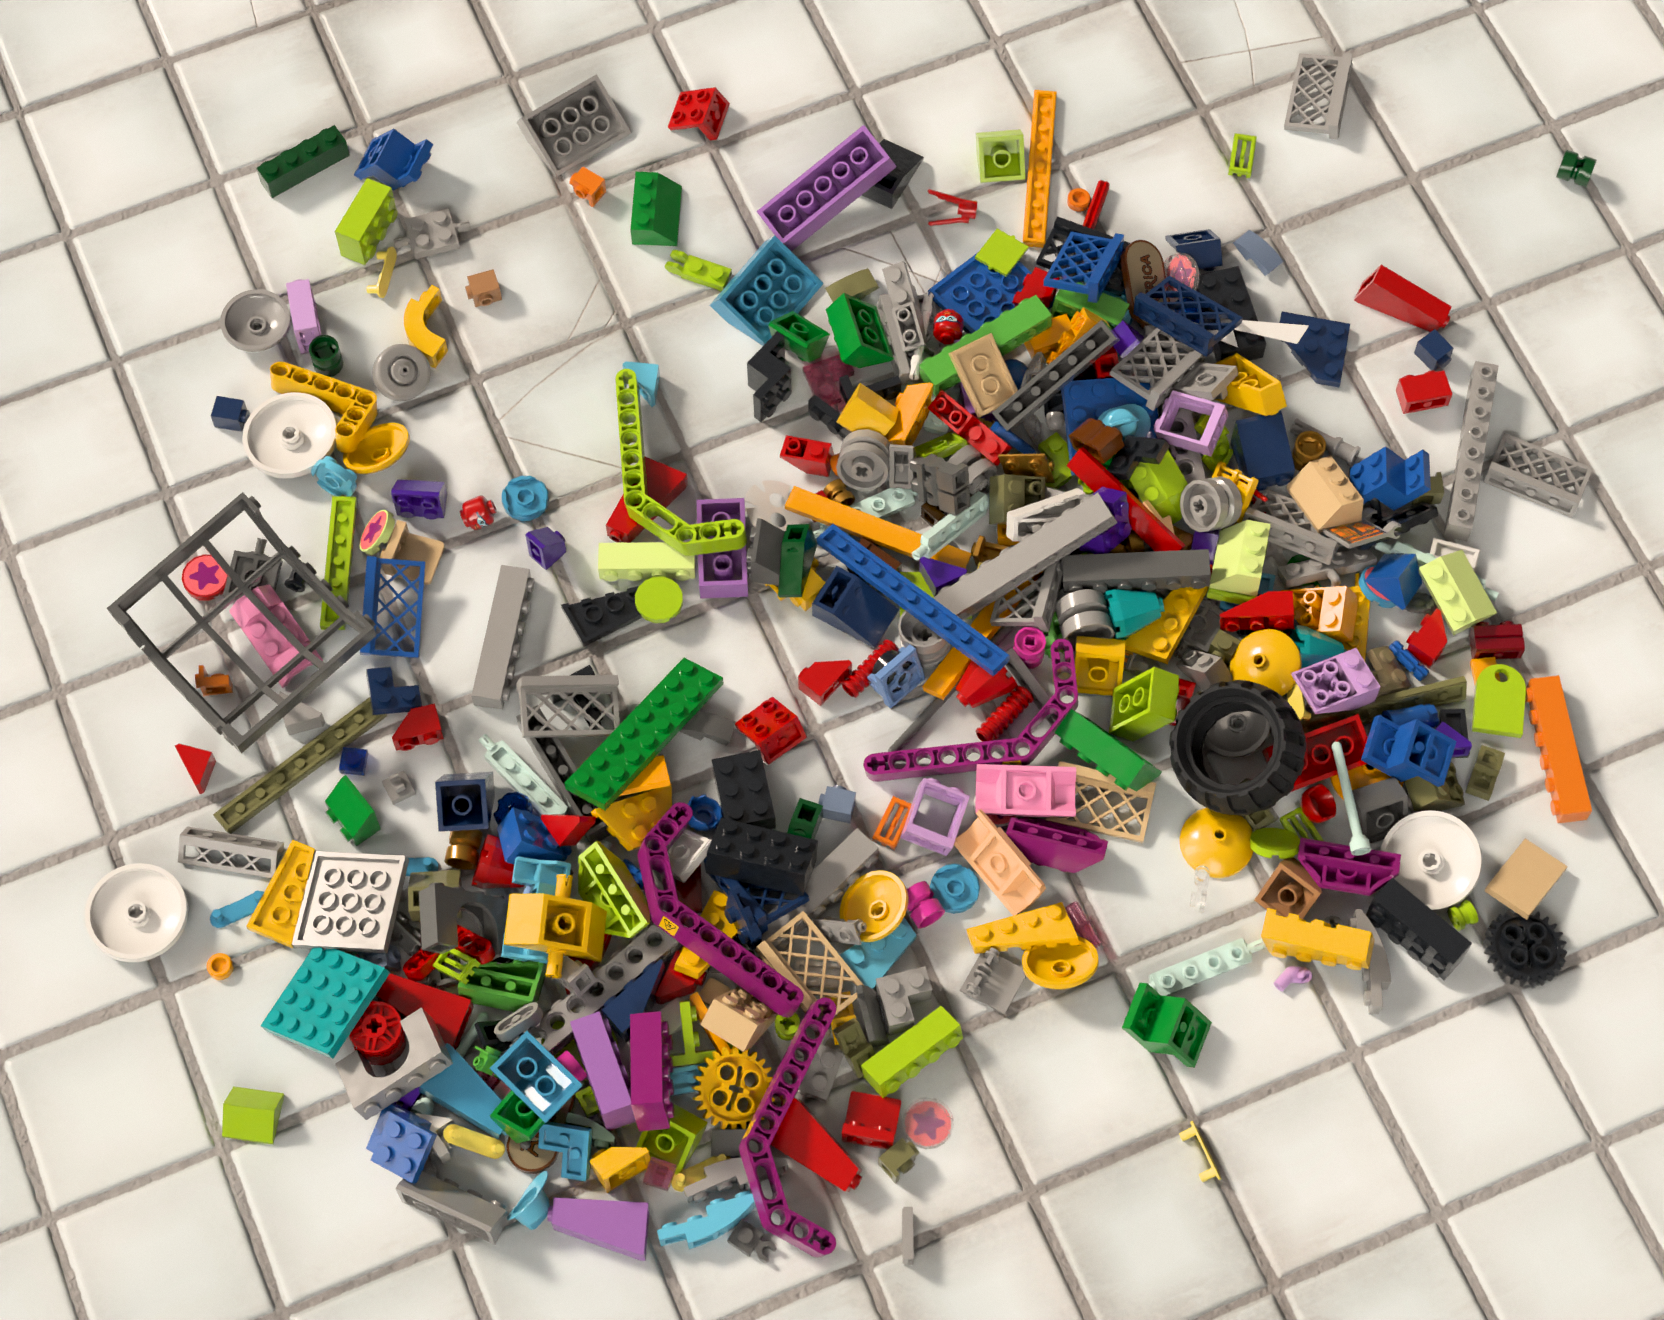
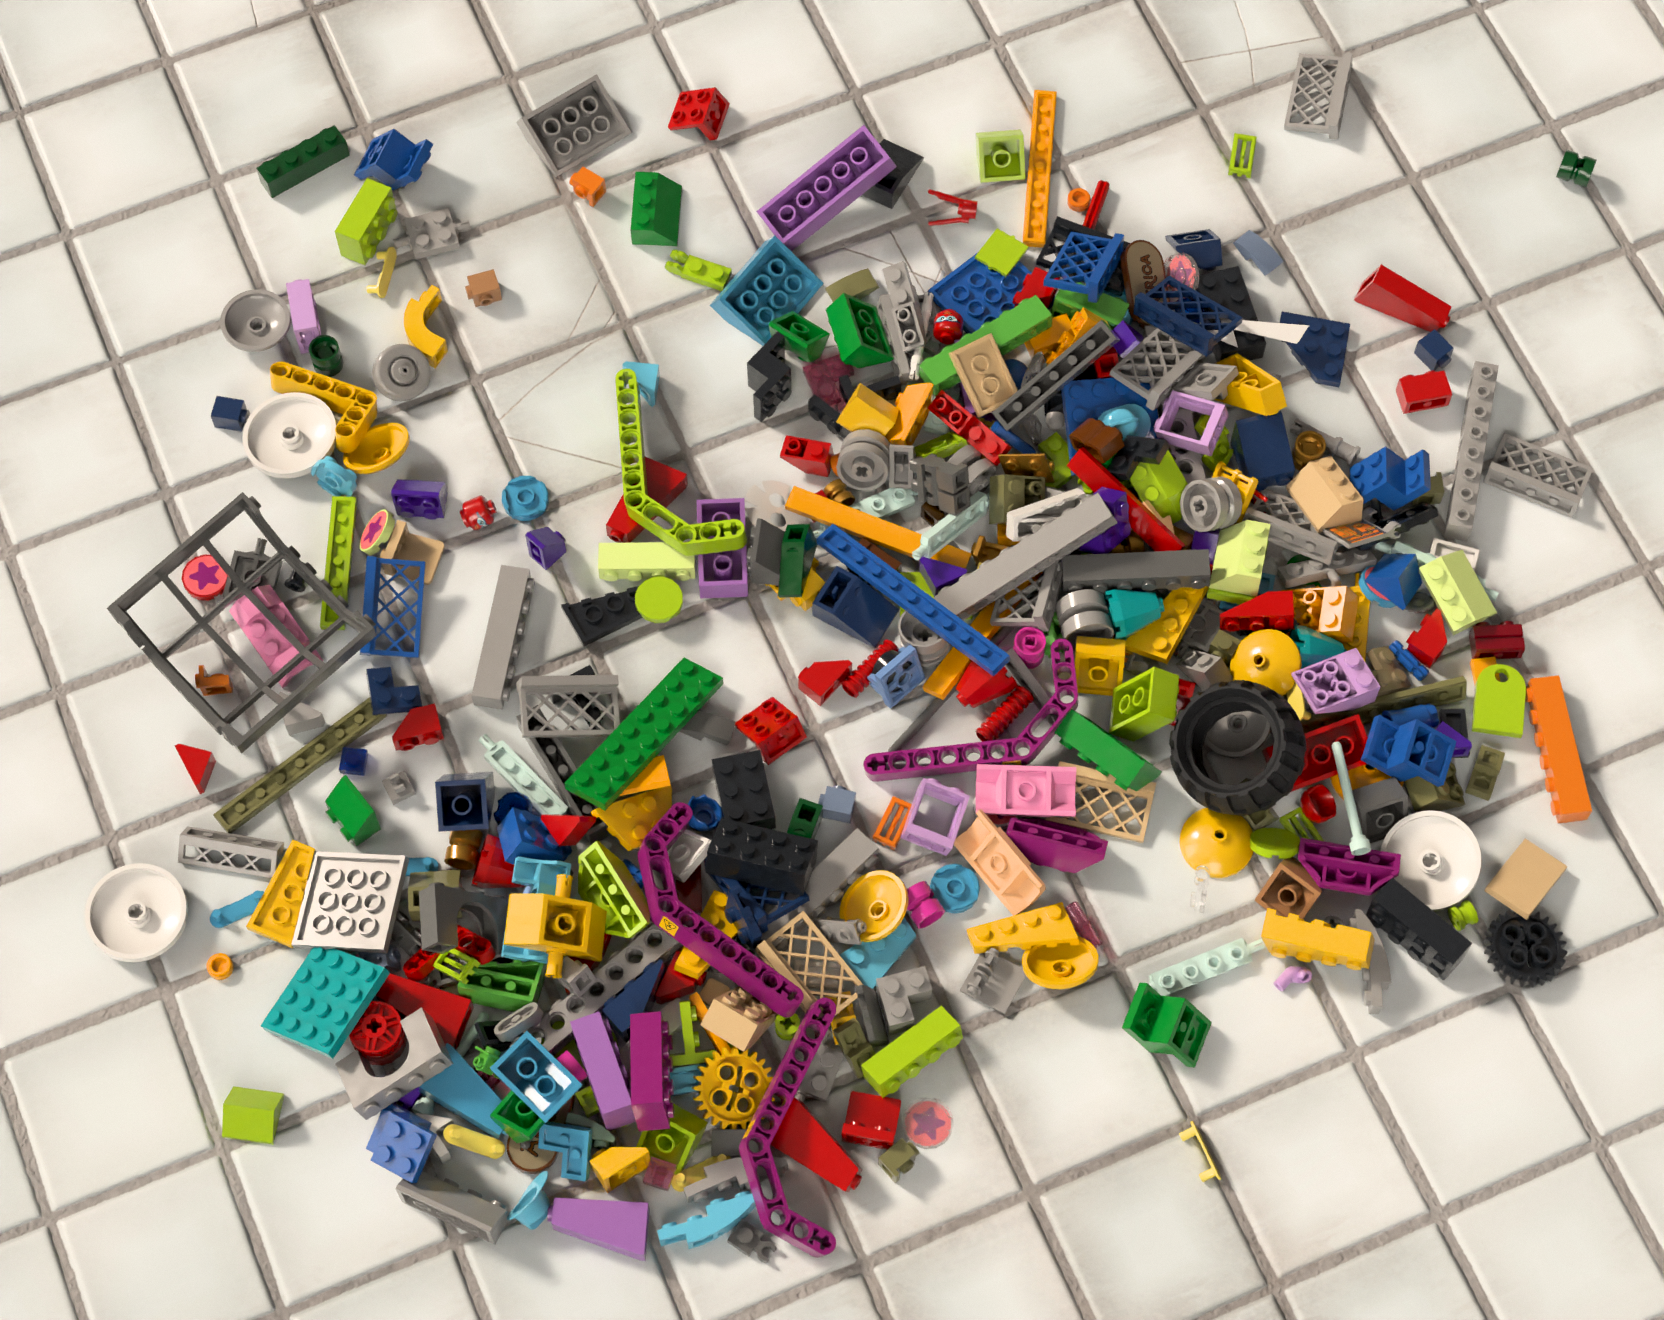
light grey tile [902,1207,914,1265] -> none

